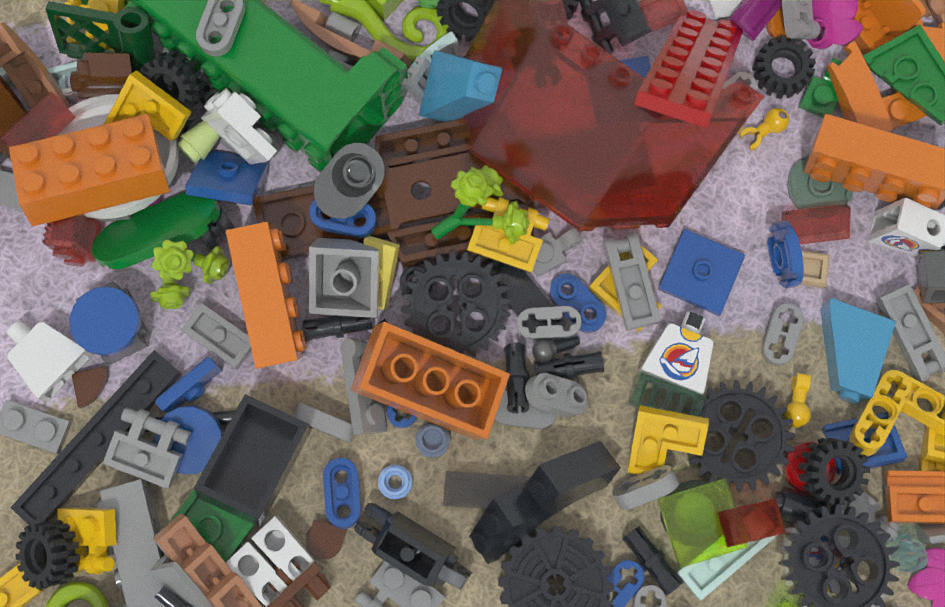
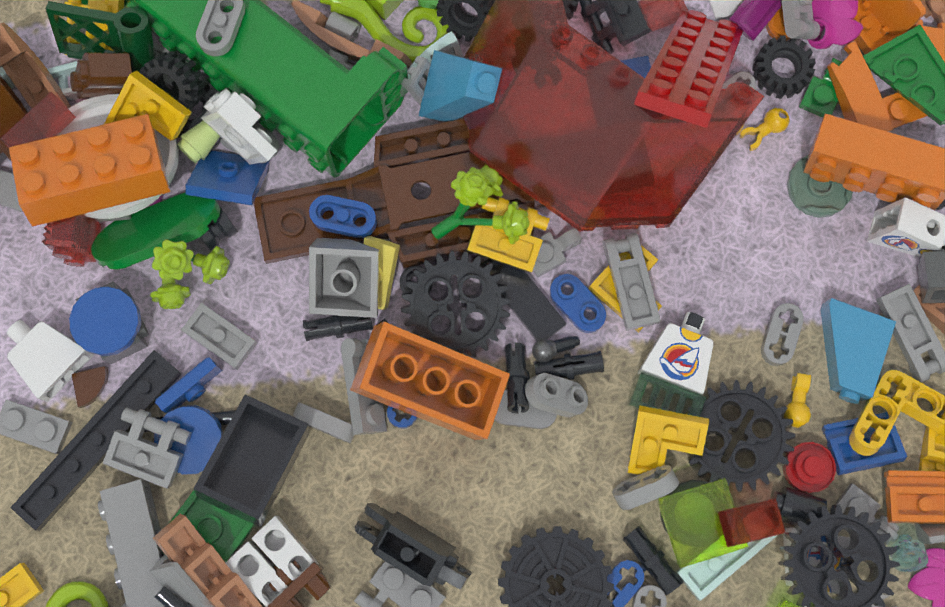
black tyre [15,520,80,589] -> none
yellow plate [57,507,117,574] -> none
orange brick [225,222,307,369] -> none
reddish brown tile [308,519,348,559] -> none
dark grey piece [314,142,385,219] -> none
blue plate [323,458,361,529] -> none
light blue plate [378,465,413,500] -> none
sand blue plate [416,423,450,458] -> none
clear smoke plate [443,471,531,509] -> none
black arch [469,441,621,564] -> none
light grey beam [517,306,582,340] -> none
blue plate [658,229,745,316] -> none
blue tile [767,220,804,289] -> none
clear red tile [782,204,851,244] -> none
black tyre [798,438,870,505] -> none
tan tile [800,250,830,289] -> none

